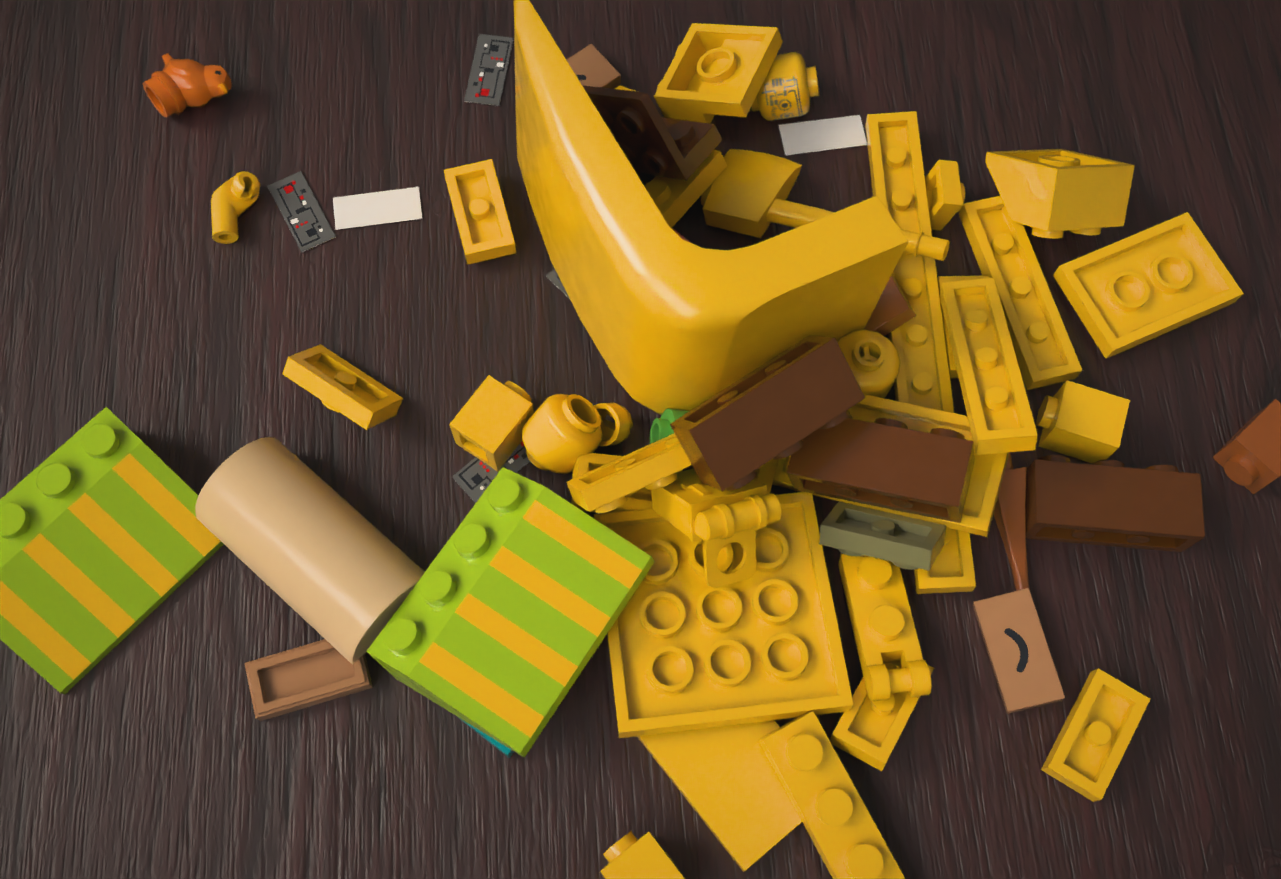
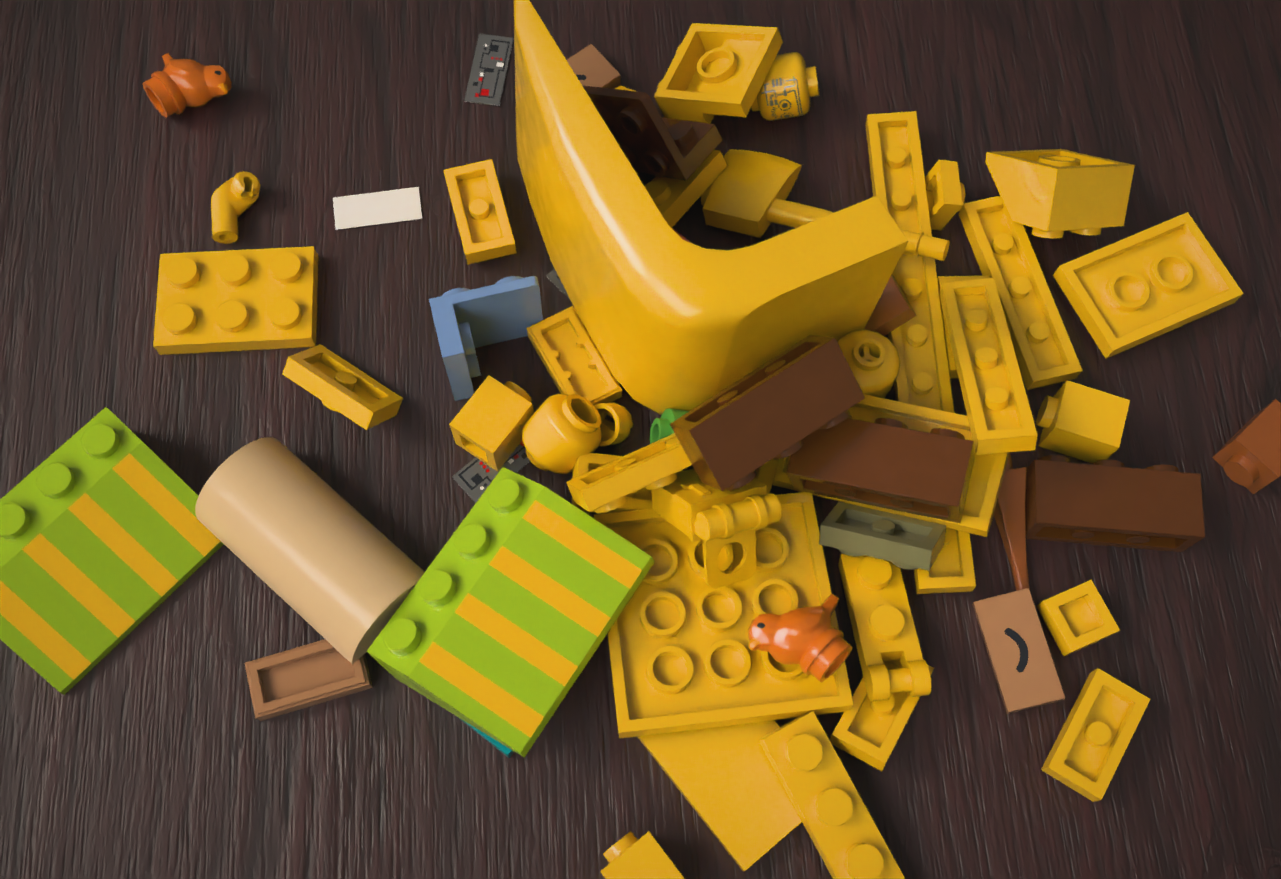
dark grey sticker [268,171,336,253] -> none
white sticker [778,115,868,156] -> none
none -> yellow plate [153,246,318,355]
none -> medium blue bracket [429,276,543,401]
none -> yellow plate [526,306,622,405]
none -> orange animal [748,594,852,682]
none -> yellow plate [1036,580,1120,656]

